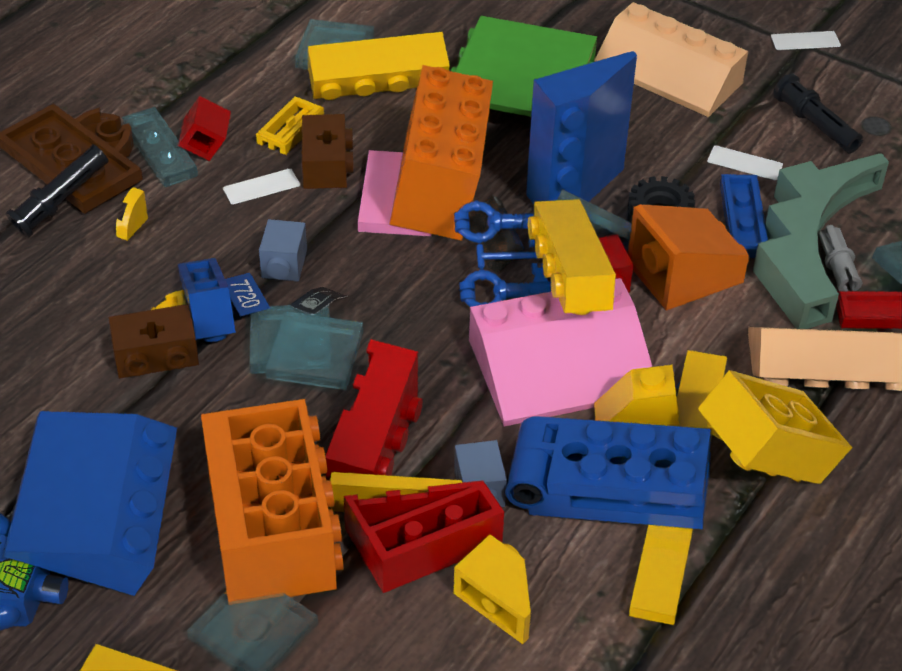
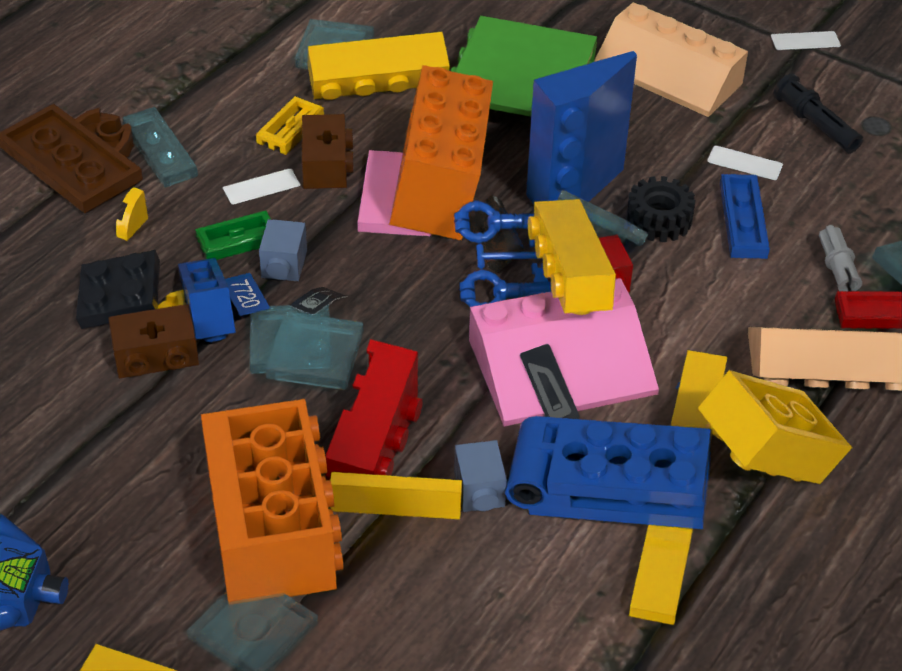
blue slope [3,411,177,596] -> none
black pin [5,144,109,238] -> none
red brick [178,96,231,161] -> none
red wedge [344,480,504,593] -> none
yellow slope [454,535,531,644] -> none
yellow slope [594,365,680,427] -> none
orange slope [628,204,749,311] -> none
sand green arch [753,153,889,329] -> none
none -> black plate [76,250,160,329]
none -> green tile [195,211,271,260]
none -> black sticker [520,344,580,419]

